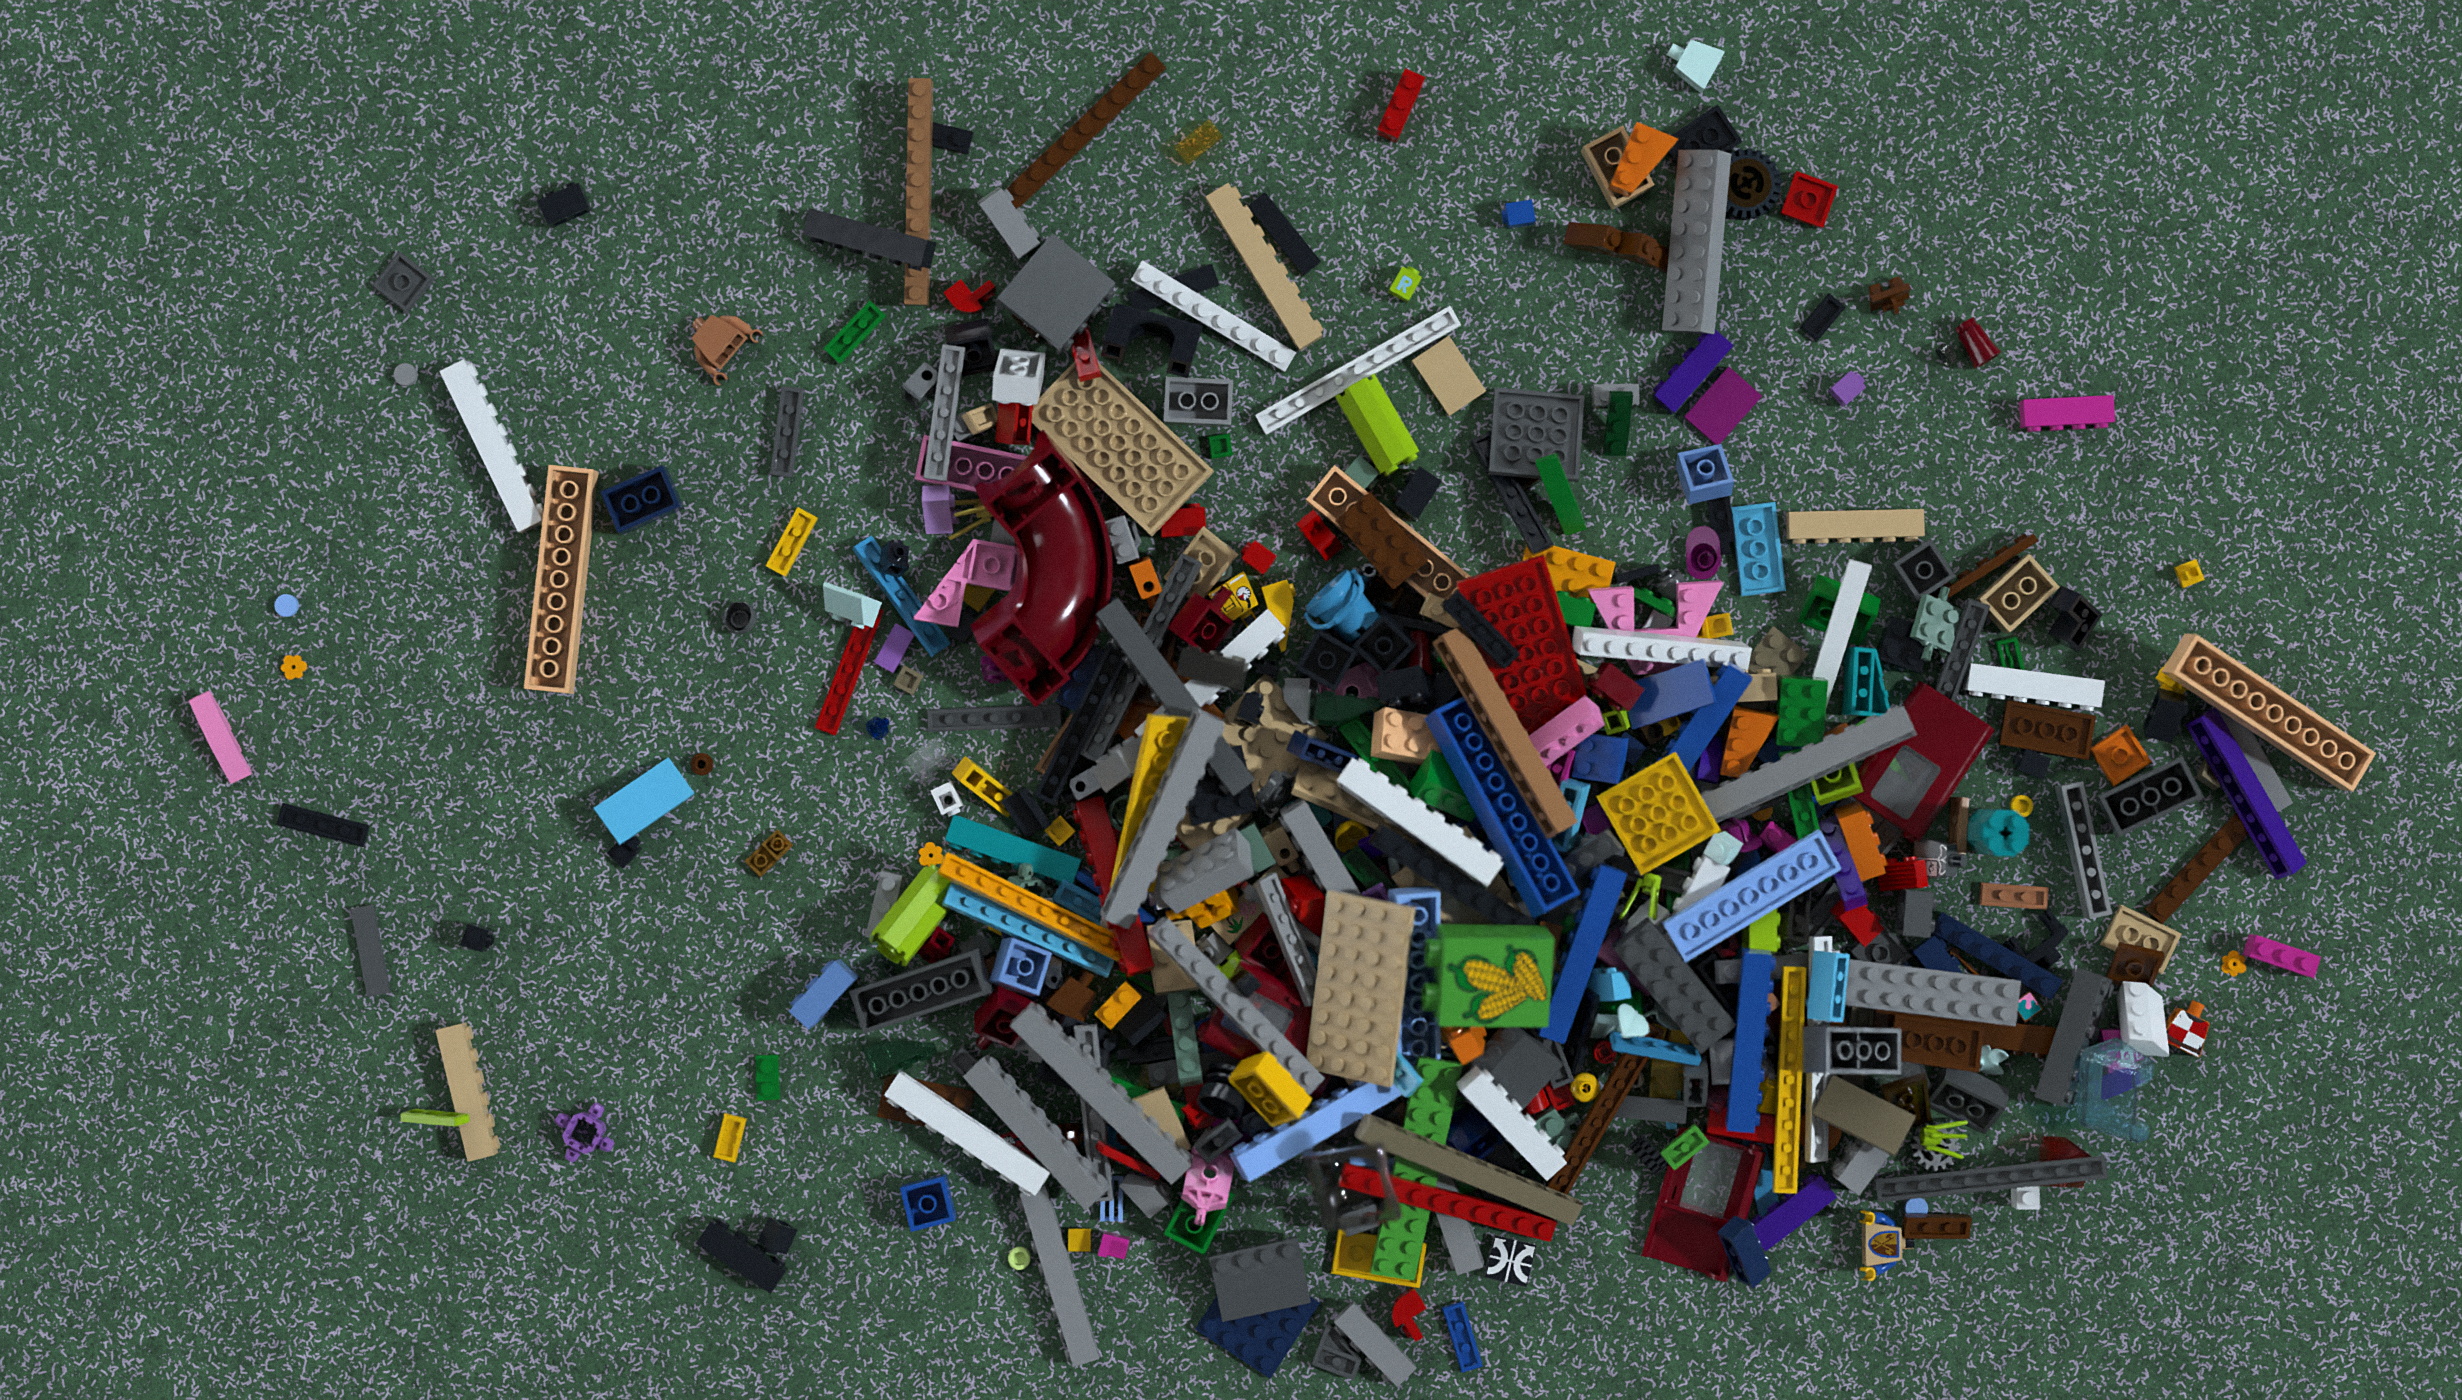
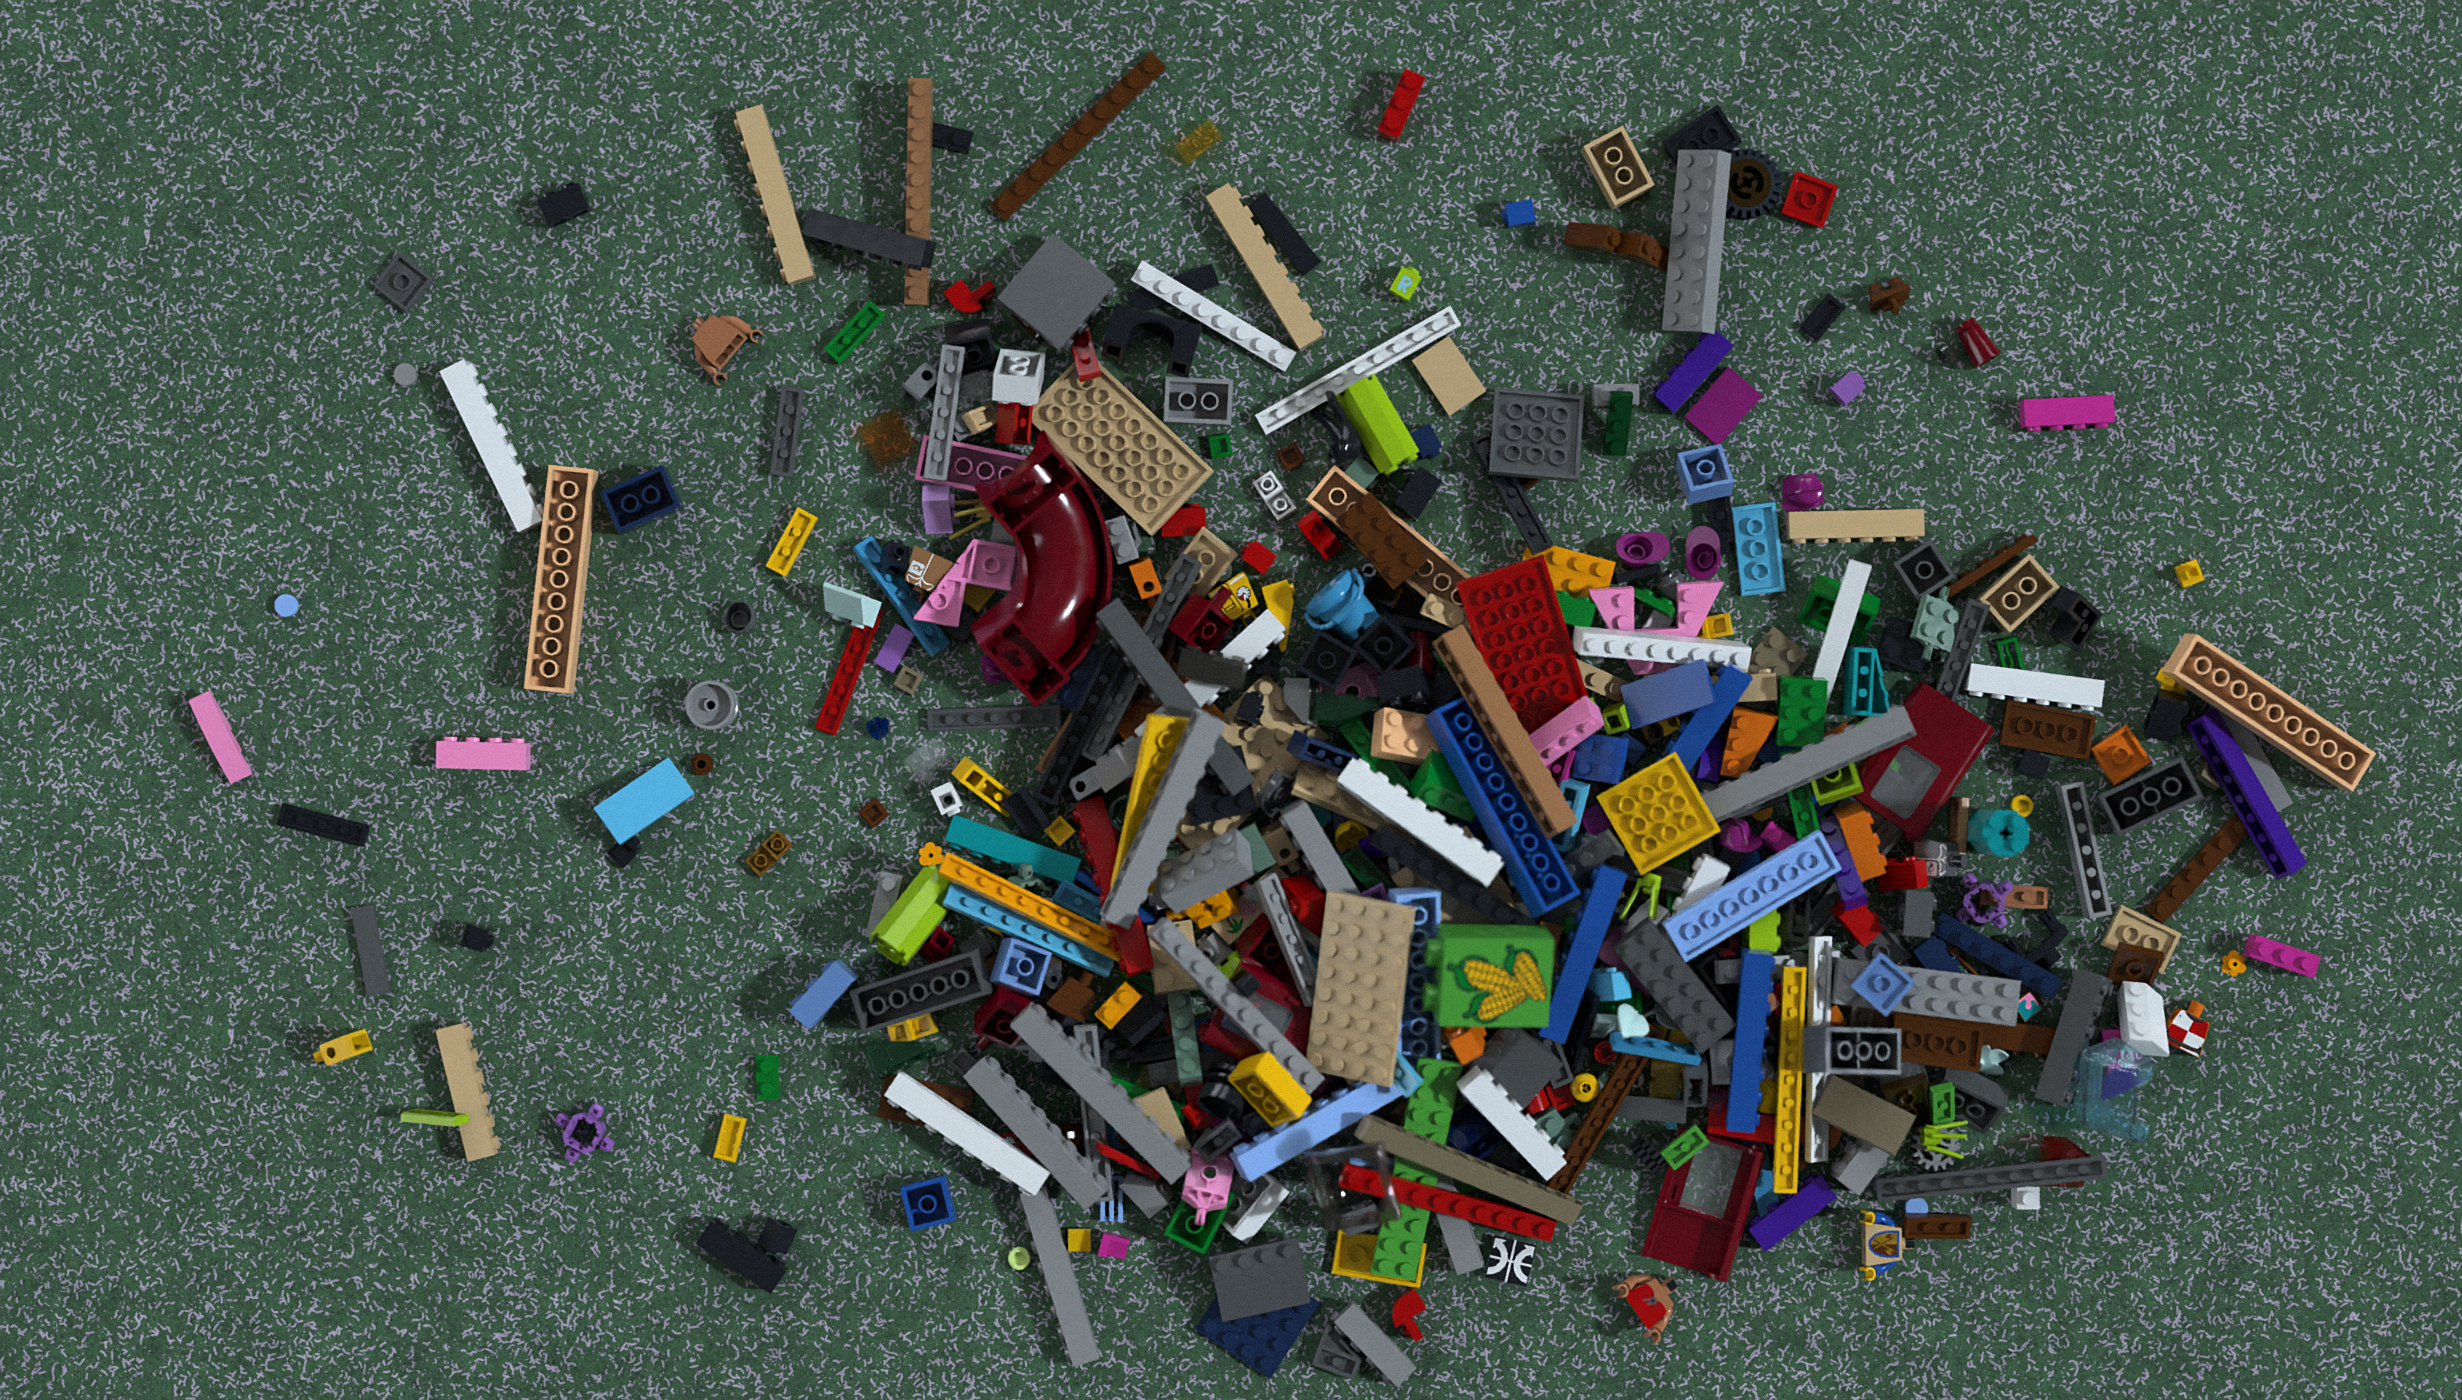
light orange plant [281,655,307,680] -> none
light grey brick [977,186,1040,259] -> none
black tile [1441,589,1520,669] -> none
blue tile [1442,1301,1483,1373] -> none
green tile [1535,453,1587,536] -> none
dark red brick [1587,662,1645,712] -> none
orange wedge [1608,122,1678,197] -> none
light aqua torso [1667,40,1725,93] -> none
light aqua brick [1704,832,1743,866] -> none
dark blue brick [1717,1215,1772,1289] -> none
medium azure brick [1807,950,1850,1022] -> none
none -> yellow torso [314,1029,373,1066]
none -> bright pink brick [436,737,531,770]
none -> light grey wheel [685,680,739,730]
none -> tan brick [734,105,816,286]
none -> clear orange tile [857,407,918,469]
none -> reddish brown tile [858,797,890,829]
none -> yellow slope [887,1012,939,1046]
none -> medium nougat torso [905,546,954,603]
none -> clear brick [957,369,993,412]
none -> white slope [1221,1172,1289,1244]
none -> white slope [1252,470,1297,522]
none -> reddish brown tile [1275,442,1306,472]
none -> black hair [1310,390,1361,465]
none -> dark blue brick [1410,423,1442,460]
none -> torso [1612,1274,1679,1345]
none -> magenta piece [1616,532,1670,568]
none -> magenta piece [1782,473,1824,511]
none -> medium blue plate [1850,952,1915,1017]
none -> bright green plate [1930,1081,1955,1125]
none -> medium lavender piece [1956,872,2014,929]

